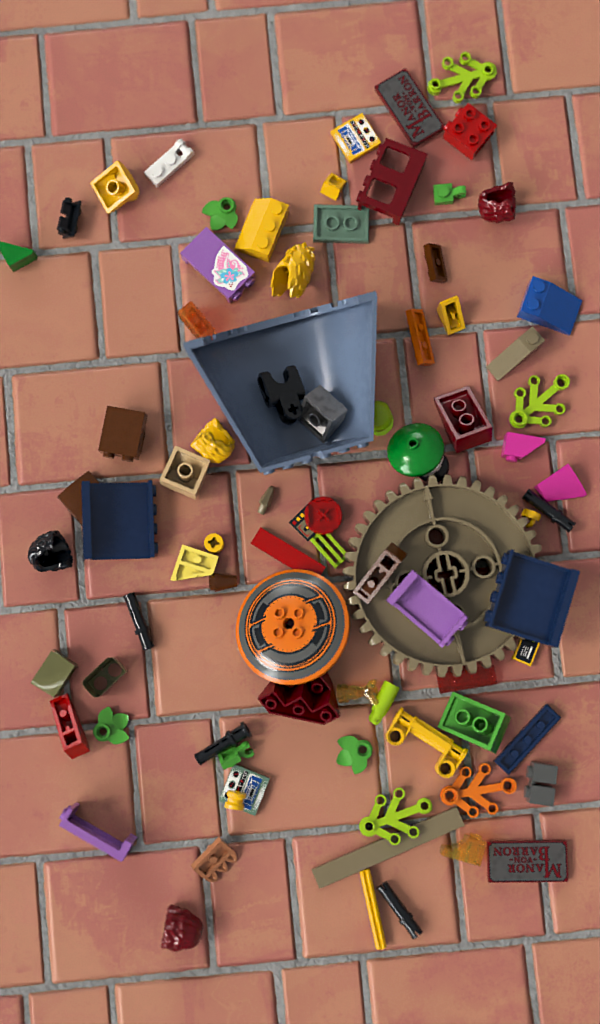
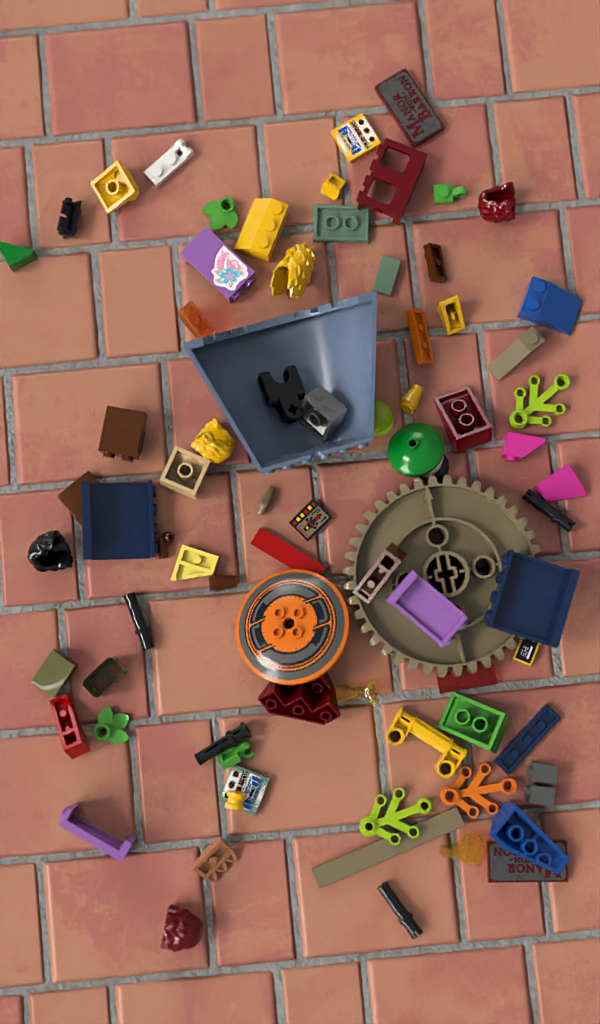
yellow wheel [204,533,224,554] -> none
red tile [304,496,343,535] -> none
lime tile [310,534,347,569] -> none
bright green plate [336,736,373,774] -> none
yellow axle [360,868,387,950] -> none
lime piece [369,680,400,725] -> none
lime plant [427,52,497,104] -> none
red brick [443,103,497,160] -> none
yellow tile [521,508,541,528] -> none
none -> reddish brown arm [157,532,175,559]
none -> sand green tile [372,255,401,297]
none -> yellow cone [400,384,423,413]
none -> blue wedge [489,802,570,874]

